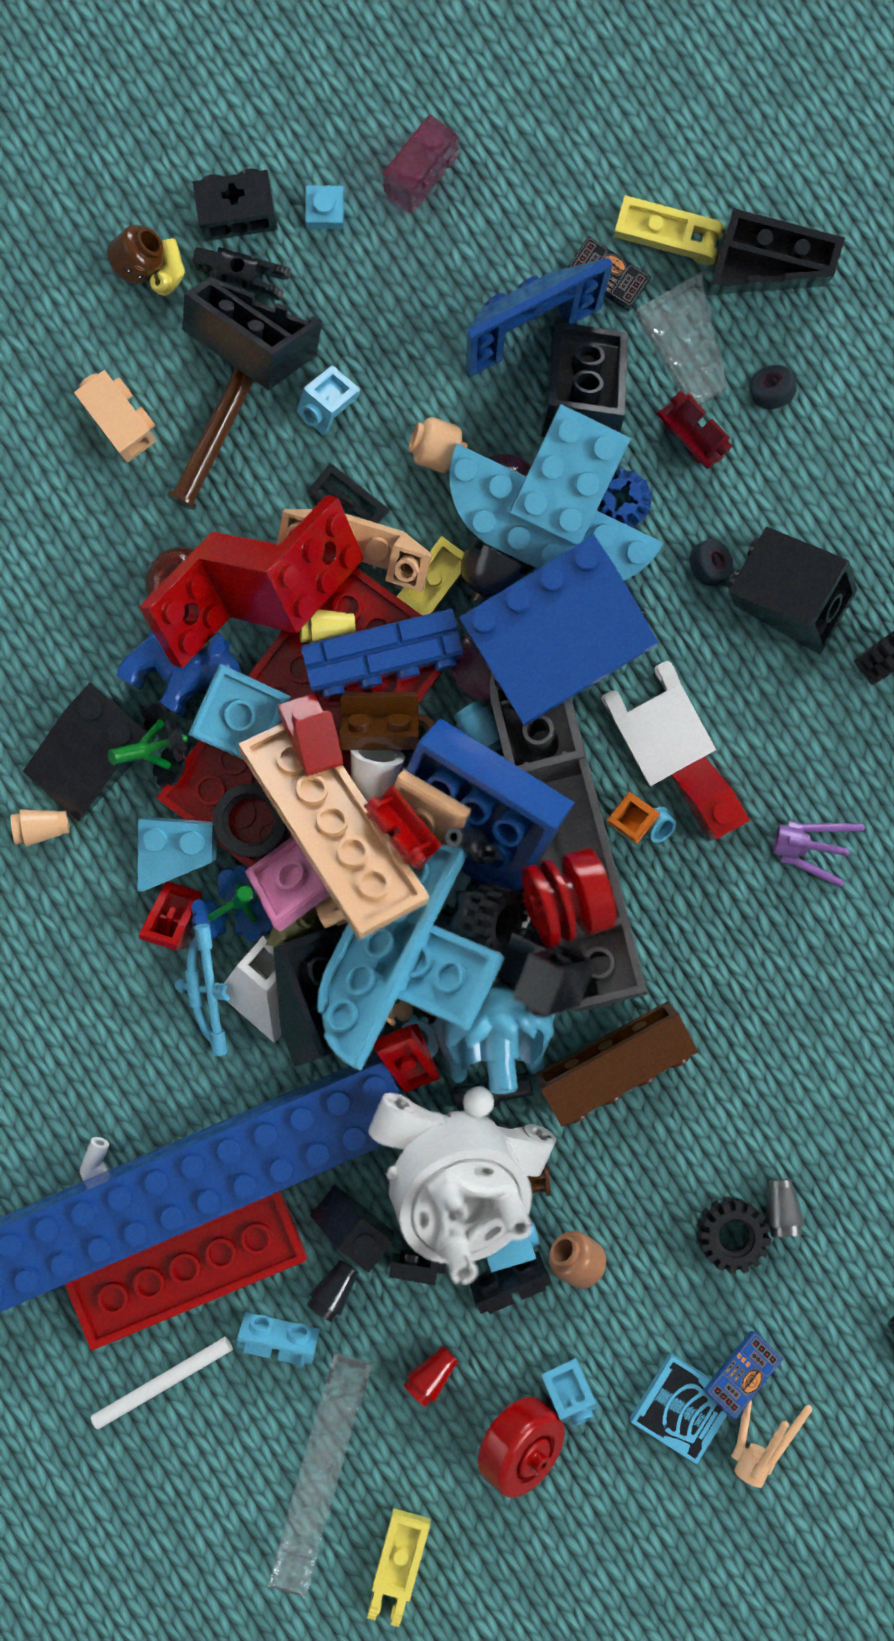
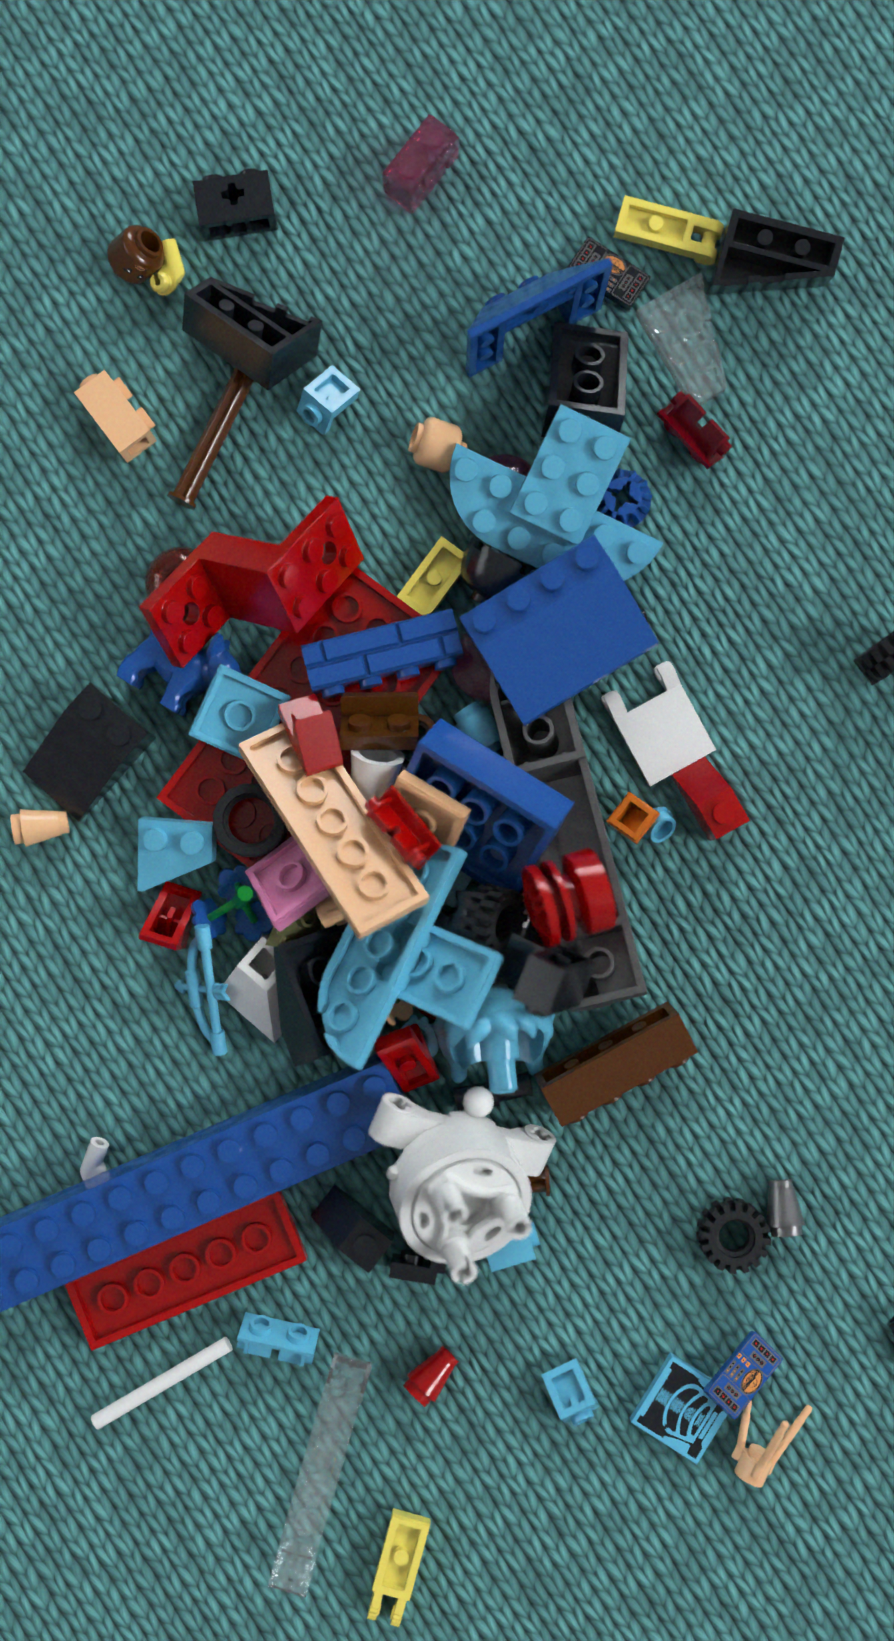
plant [108,702,188,787] -> none
black hinge [192,247,291,301] -> none
light nougat slope [277,509,432,592] -> none
light yellow cone [299,609,355,643] -> none
medium azure plate [305,186,344,229] -> none
black tile [307,463,390,524] -> none
black cone [307,1260,359,1322] -> none
black arm [445,827,499,865] -> none
black hinge [469,1251,552,1315] -> none
red wheel [477,1397,565,1498] -> none
nougat head [548,1231,606,1289] -> none
black wheel [690,539,733,586] -> none
black slope [728,526,858,654] -> none
black wheel [749,365,797,410] -> none
medium lavender plant [773,821,865,887] -> none

